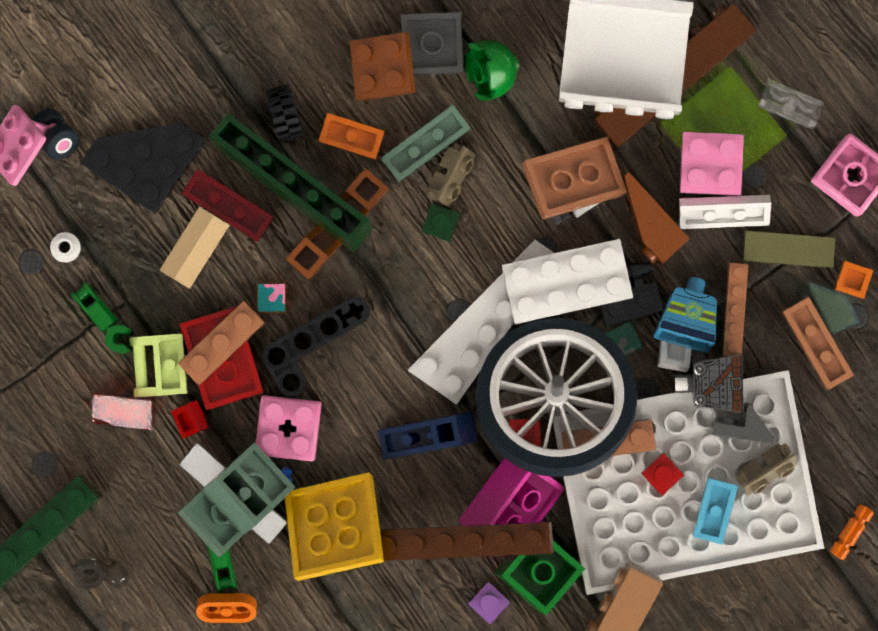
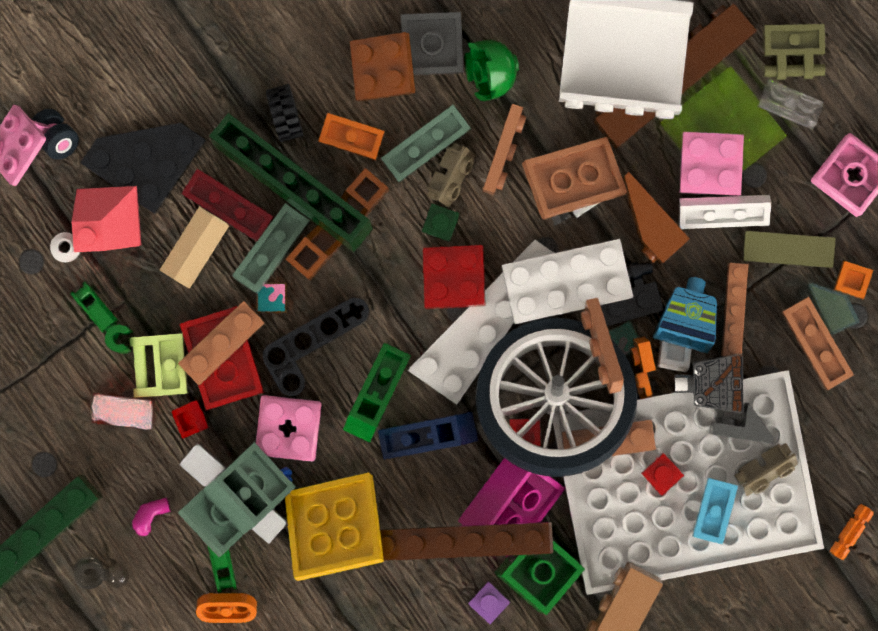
none -> coral slope [71,186,142,252]
none -> dark pink arm [132,497,171,536]
none -> sand green plate [232,203,310,294]
none -> green slope [343,343,411,443]
none -> red plate [423,245,486,309]
none -> nougat plate [483,104,527,195]
none -> nougat plate [581,297,624,394]
none -> orange plate [630,336,656,373]
none -> orange tile [634,372,653,399]
none -> olive plate [763,24,825,80]

